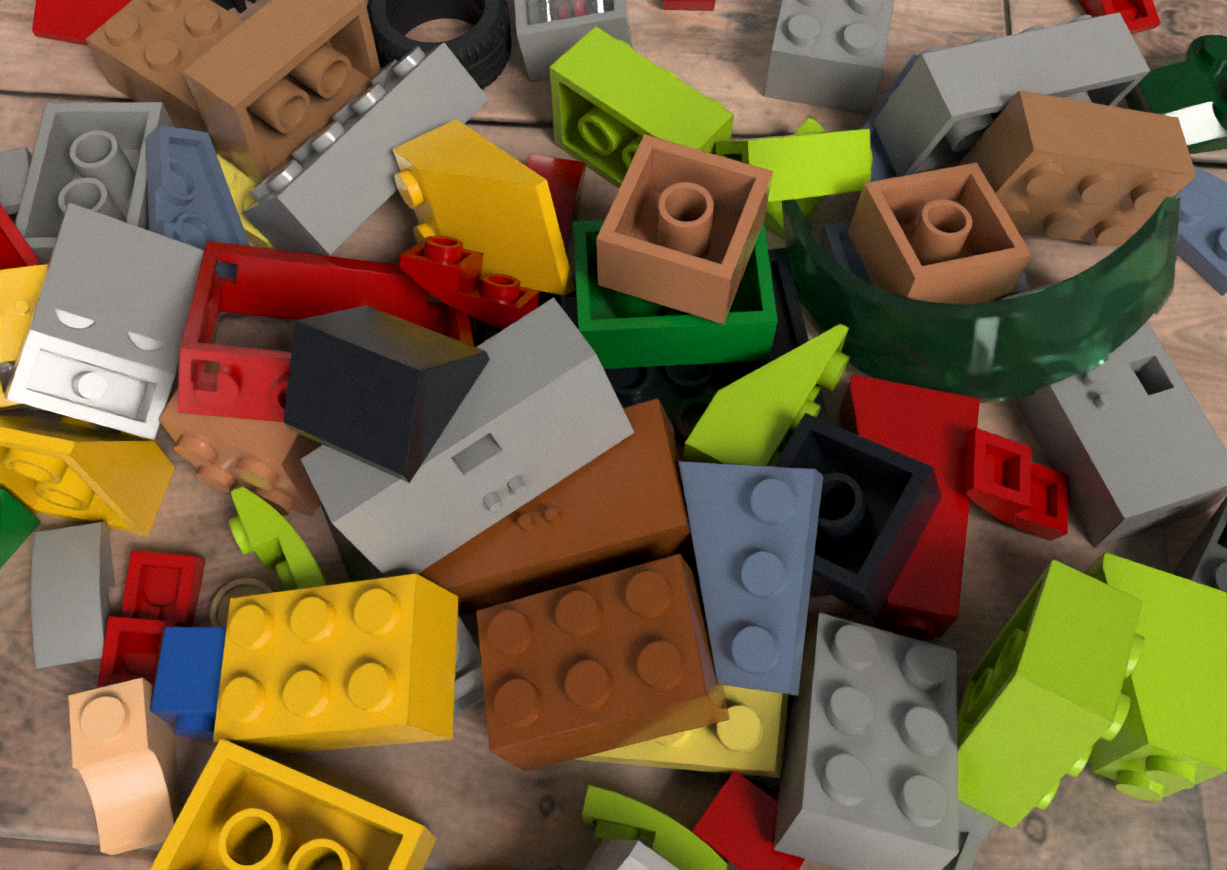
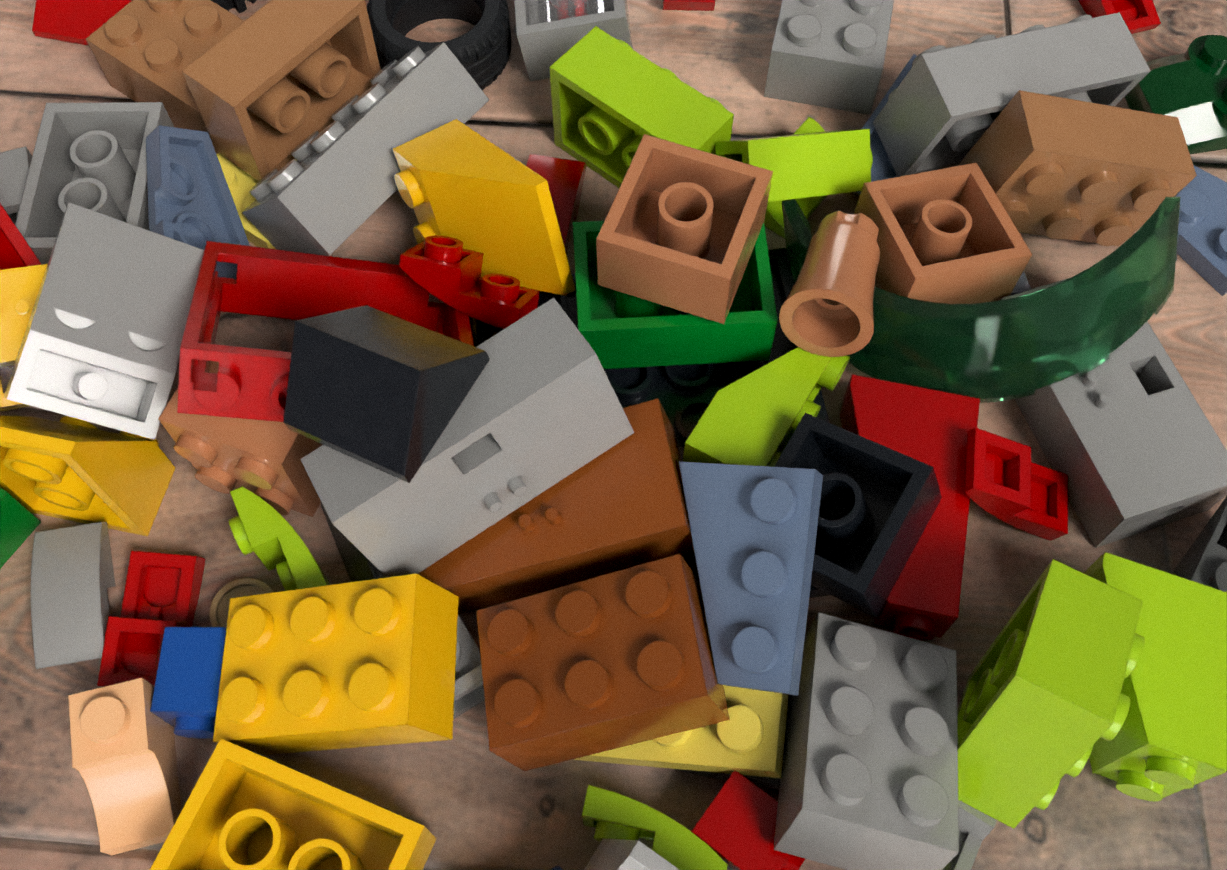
none -> nougat plant [779,211,880,357]

